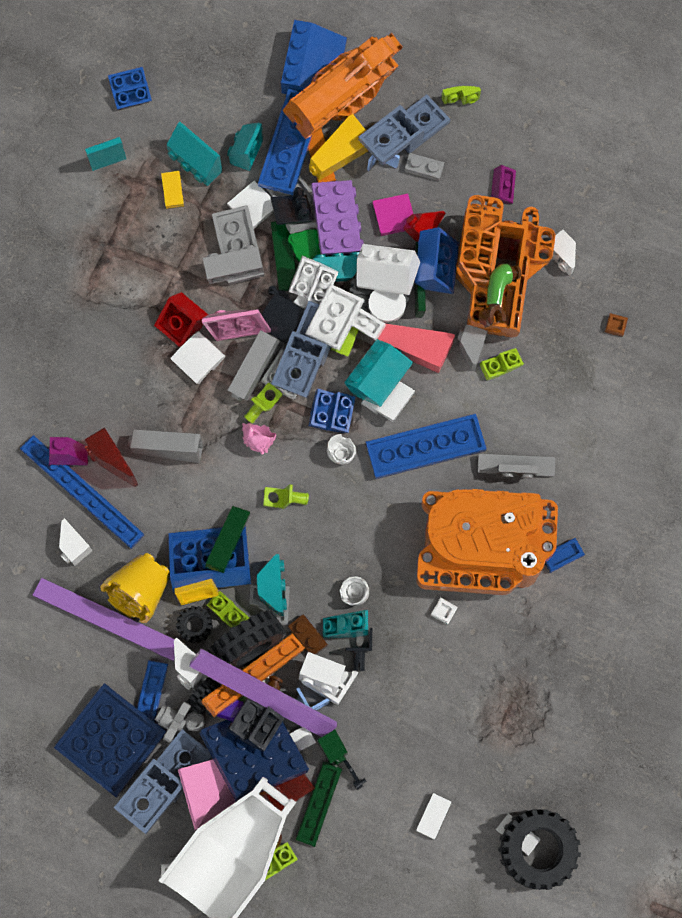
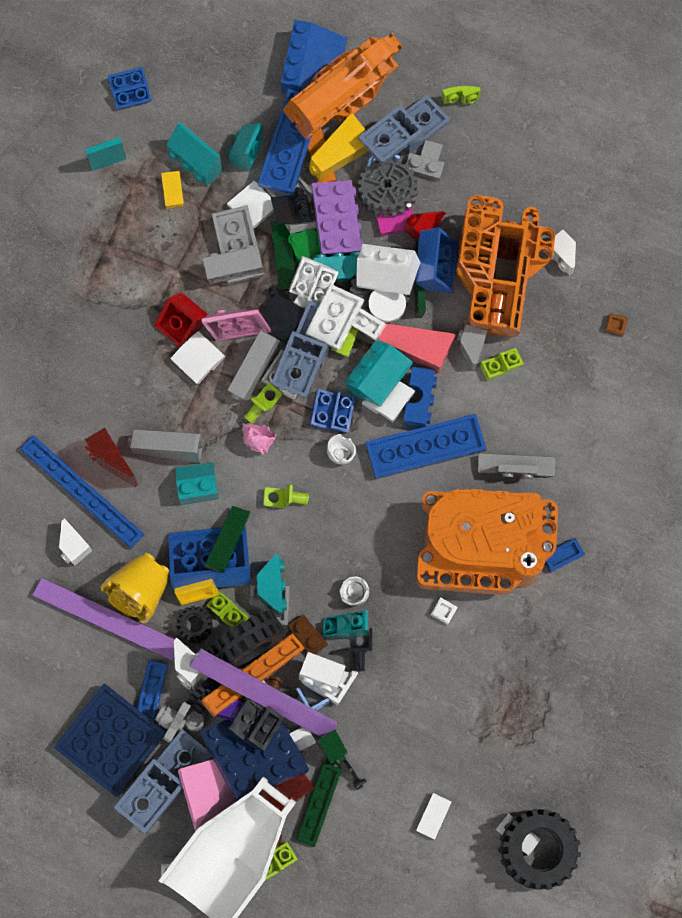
magenta slope [49,437,88,465] -> none
piece [479,264,521,328] -> none
magenta slope [491,165,516,204] -> none
none -> teal slope [175,462,219,505]
none -> dark grey piece [358,159,418,218]
none -> blue arch [403,367,438,428]
none -> light grey tile [421,140,443,161]

